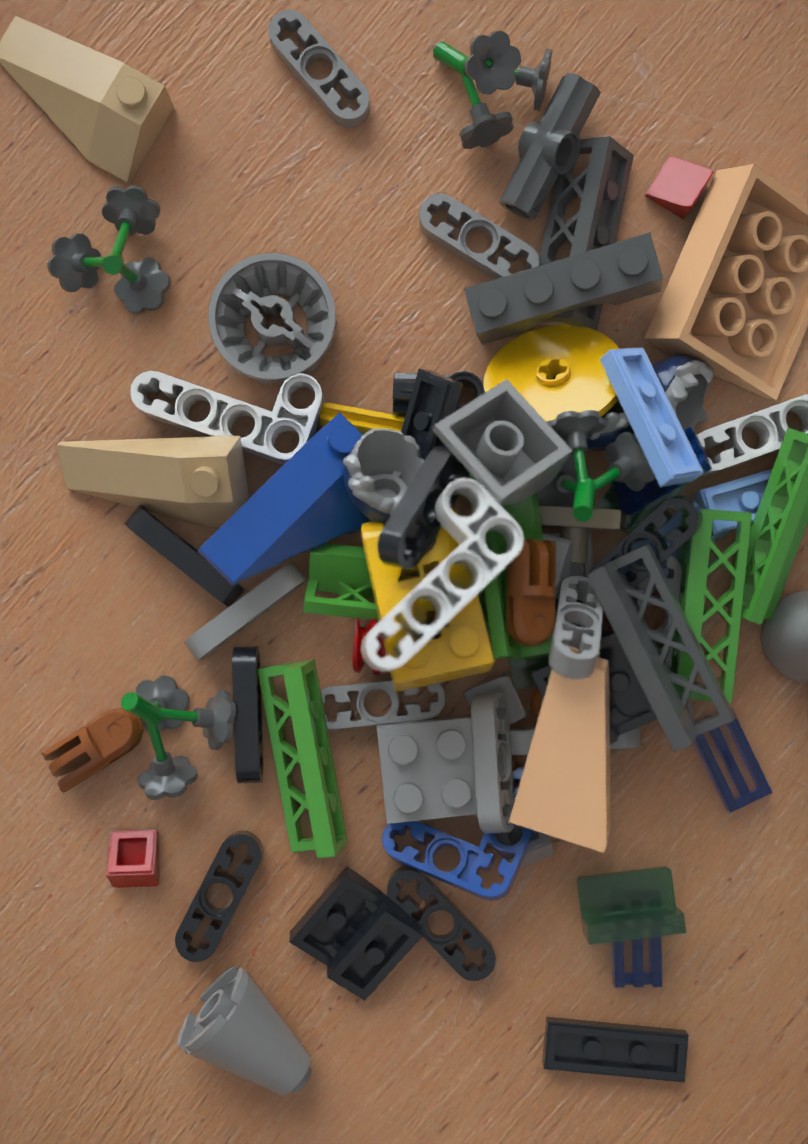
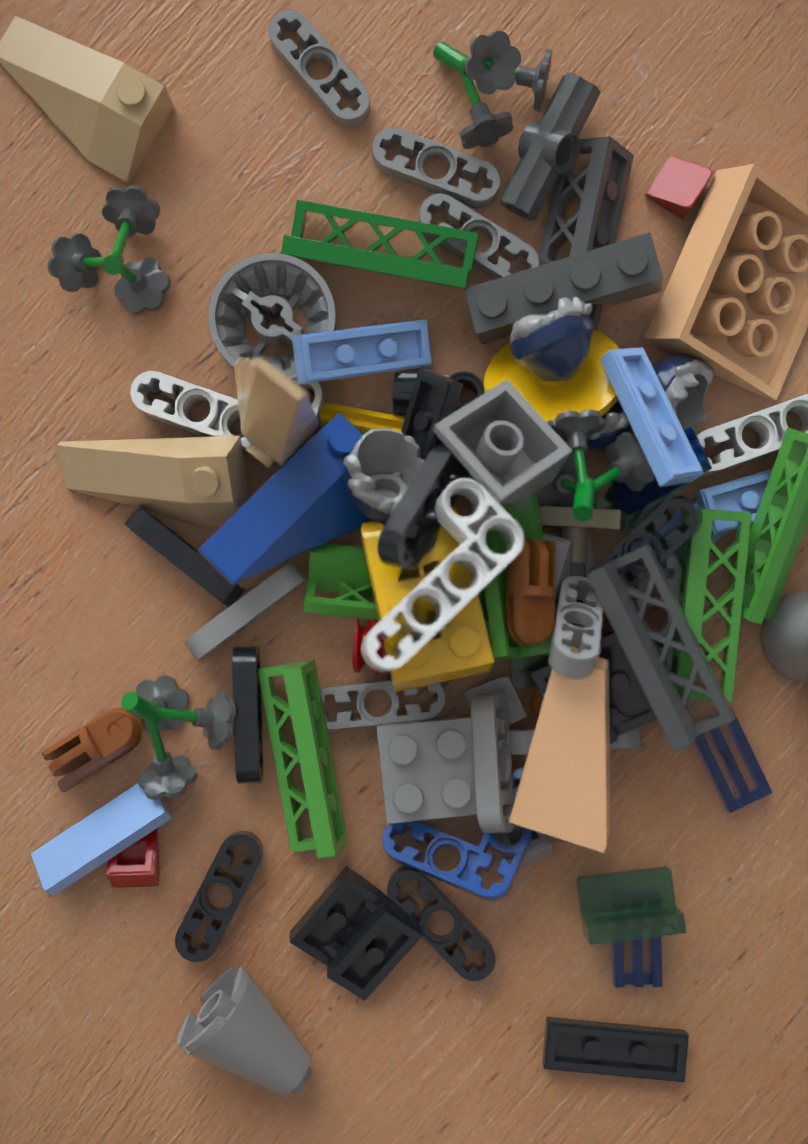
none -> light blue tile [31,783,172,896]
none -> tan wedge [234,357,319,468]
none -> green fence [281,199,479,289]
none -> light blue tile [292,319,432,384]
none -> light grey beam [373,127,500,208]
none -> dark blue hair [510,297,594,382]

